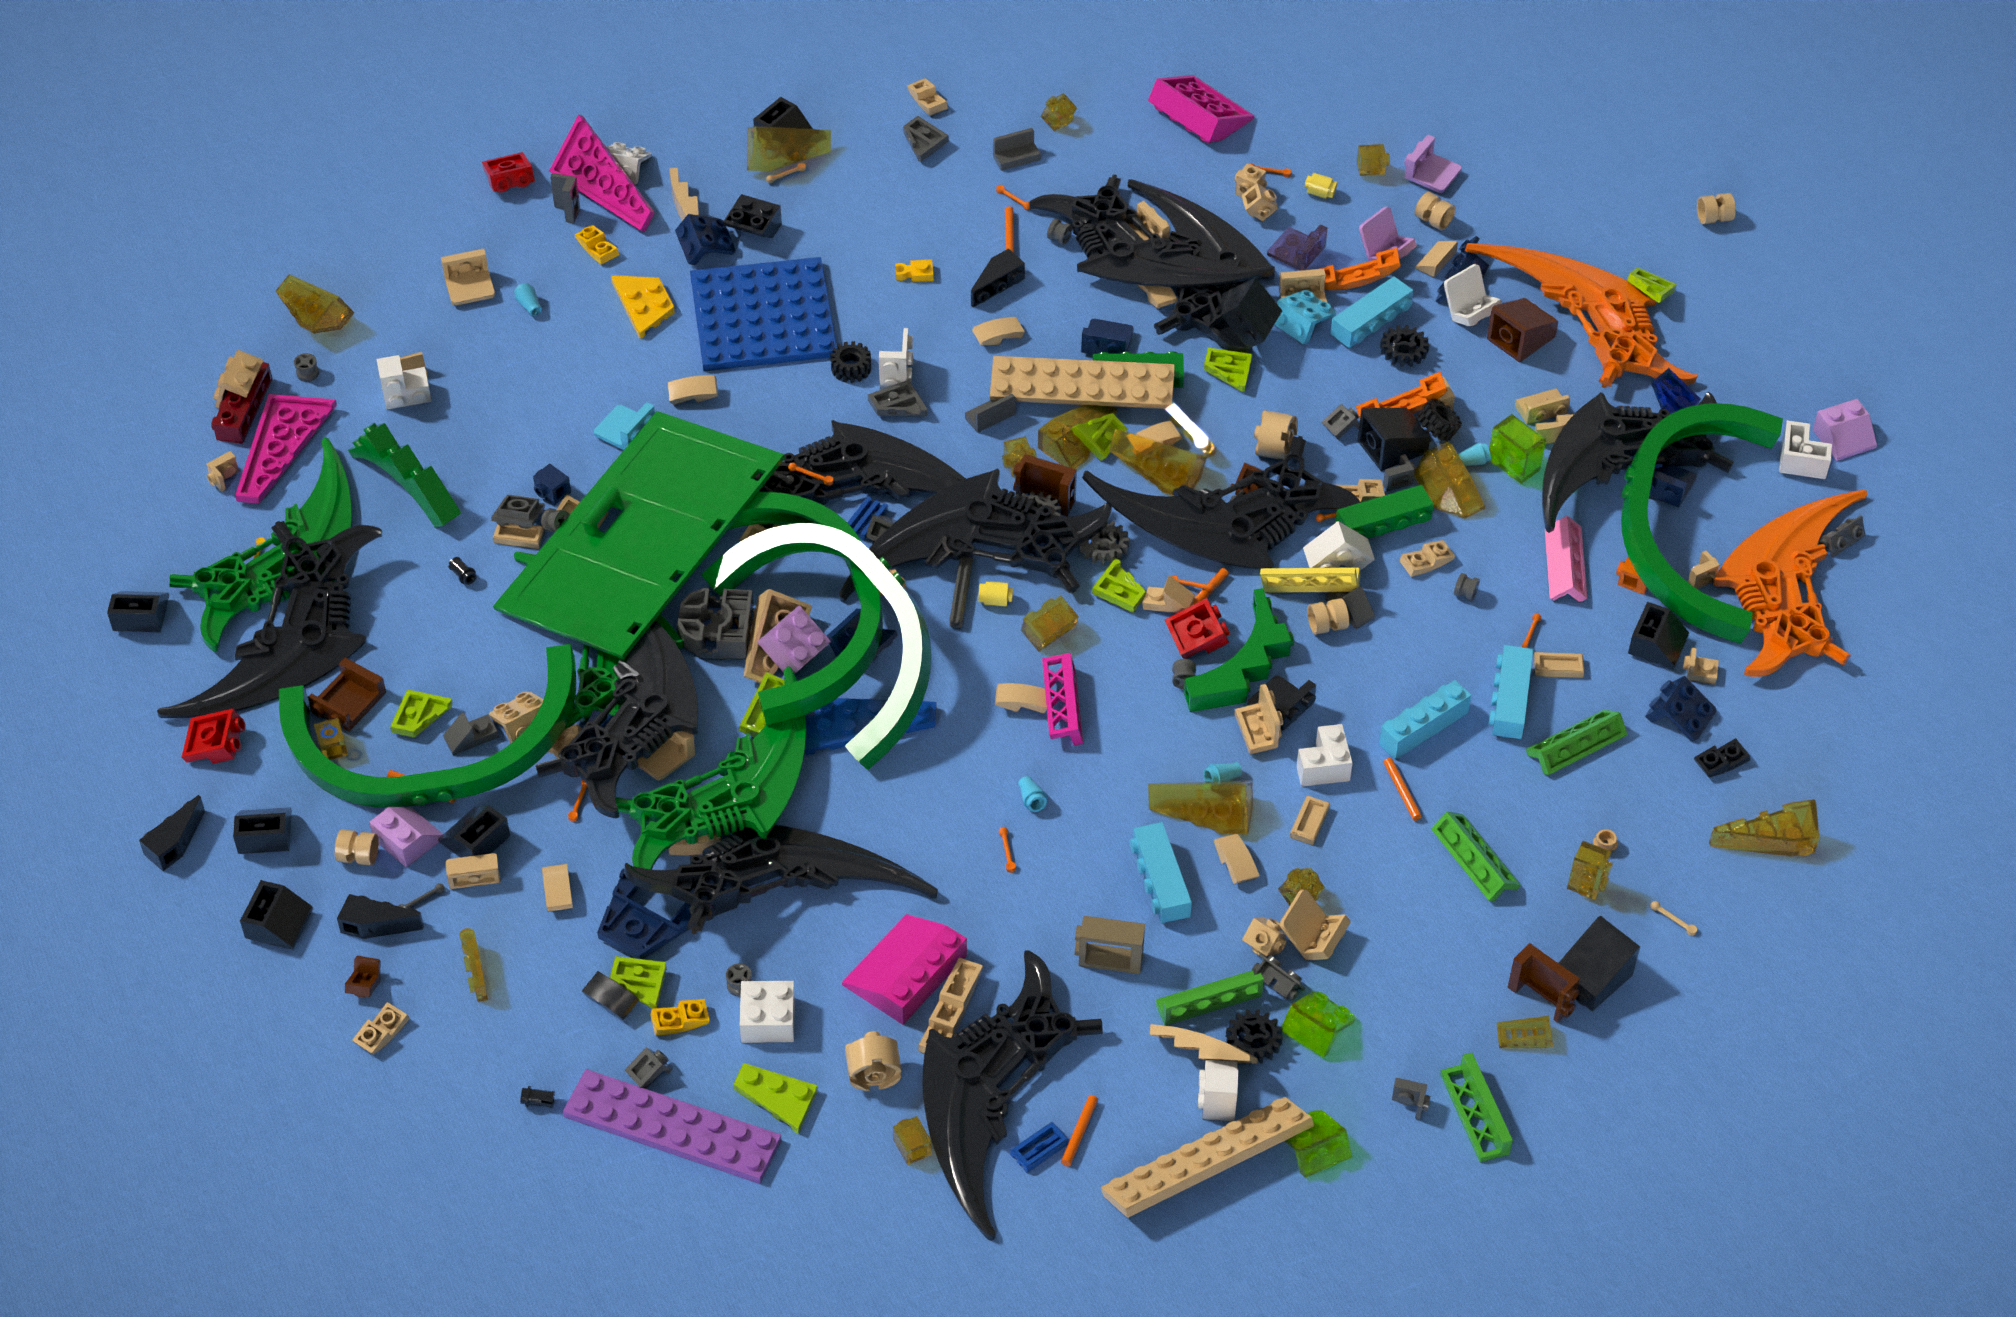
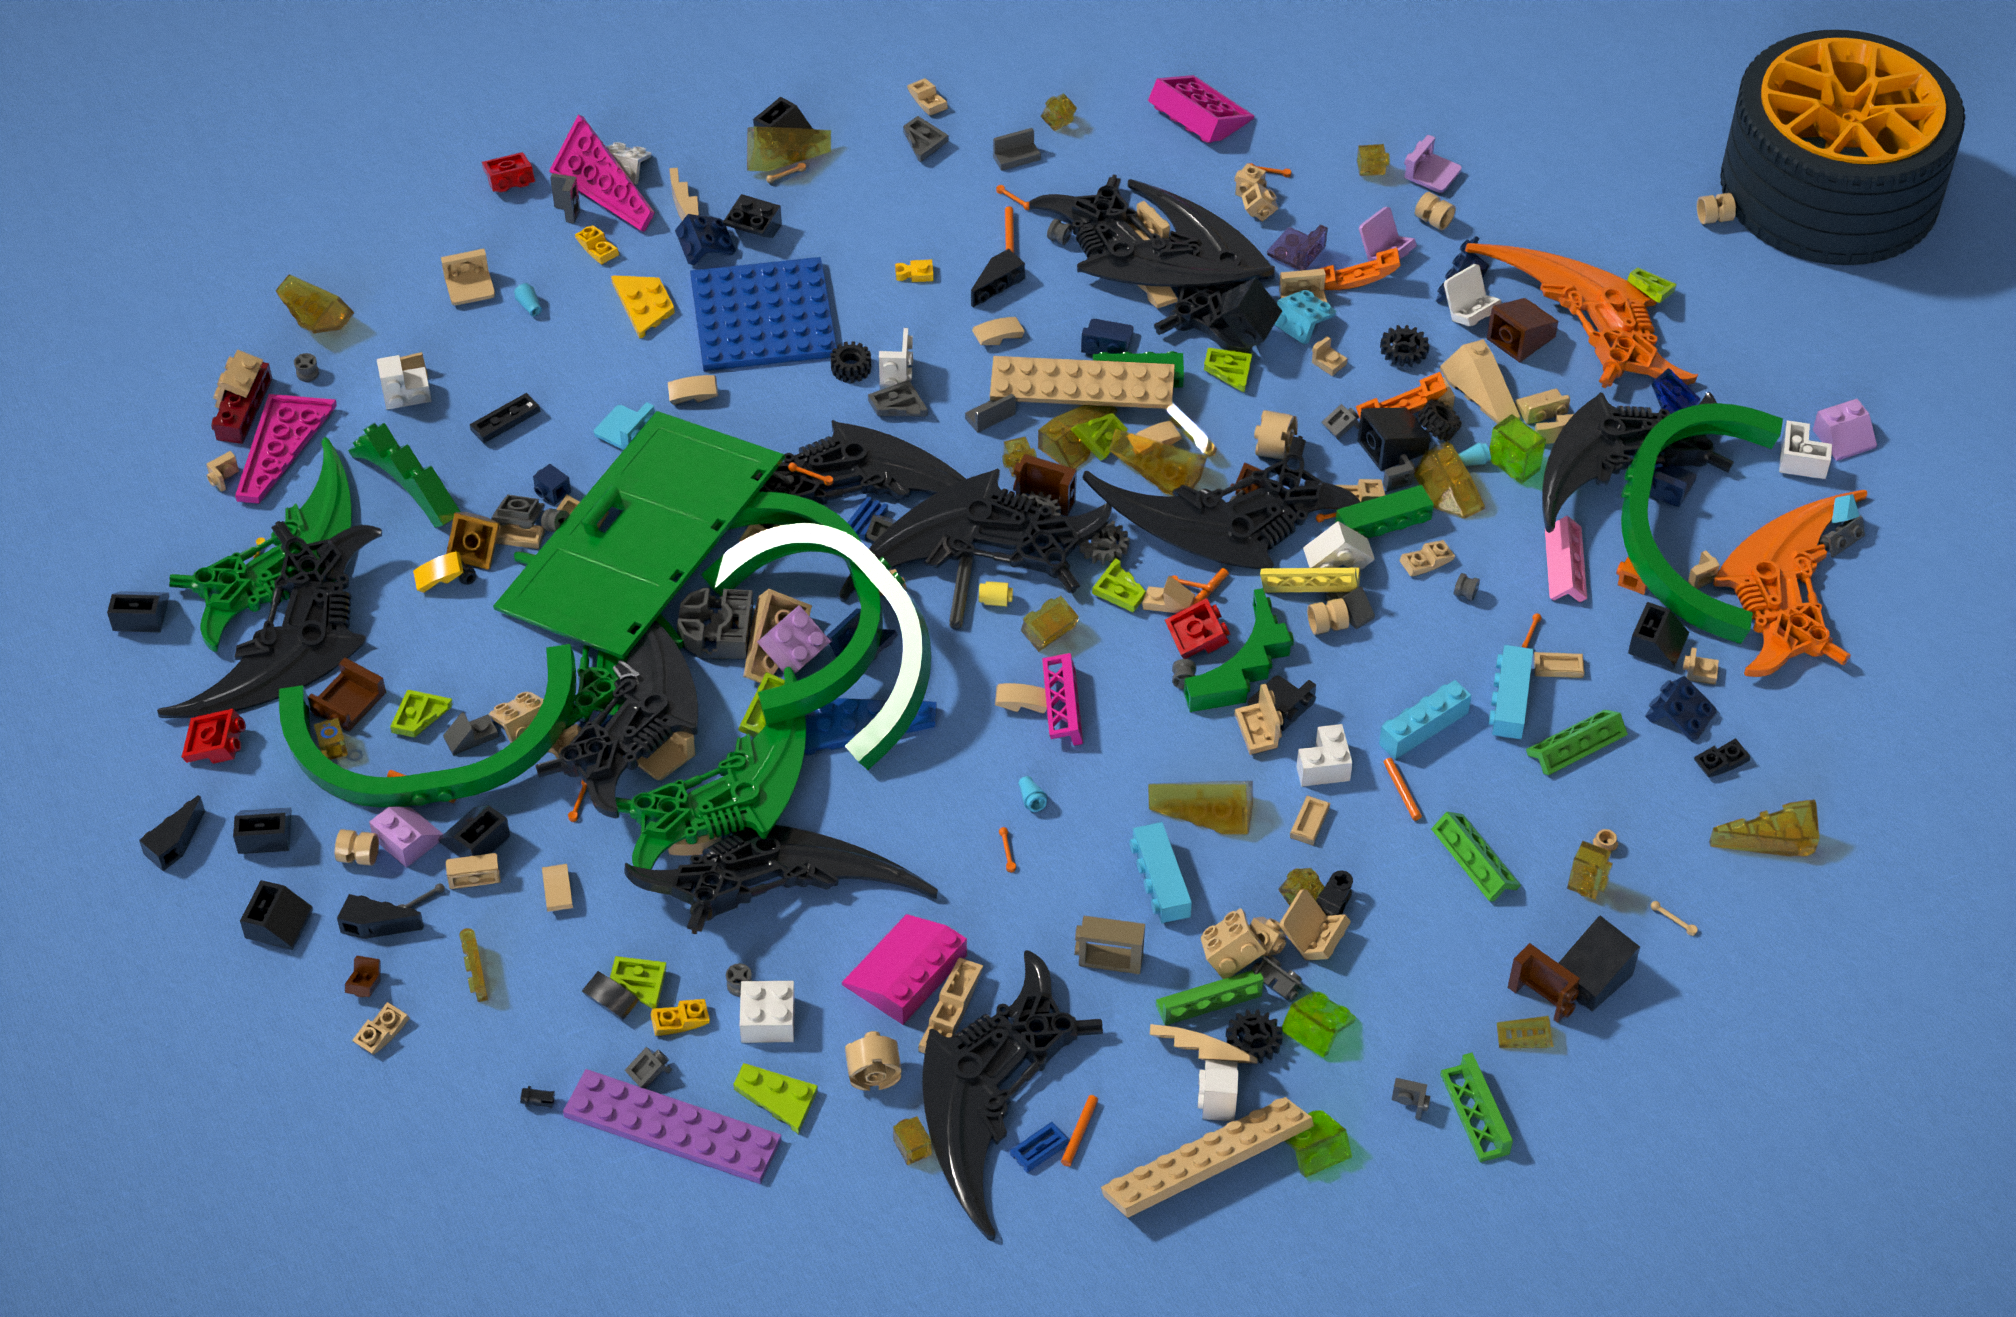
dark blue wing [597,868,691,959] -> none
medium azure cone [1203,762,1242,788] -> none
tan slope [1213,834,1259,884] -> none
light yellow brick [1304,172,1338,199] -> none
medium azure brick [1330,276,1413,348] -> none
tan slope [1415,241,1458,277] -> none
none -> yellow slope [413,552,464,593]
none -> pearl gold slope [446,512,500,570]
none -> black plate [470,393,540,444]
none -> tan bracket [1201,909,1266,979]
none -> tan bracket [1312,336,1347,376]
none -> black piece [1316,870,1353,916]
none -> tan wedge [1440,339,1520,425]
none -> black wheel [1720,30,1966,265]
none -> medium azure slope [1832,494,1859,523]

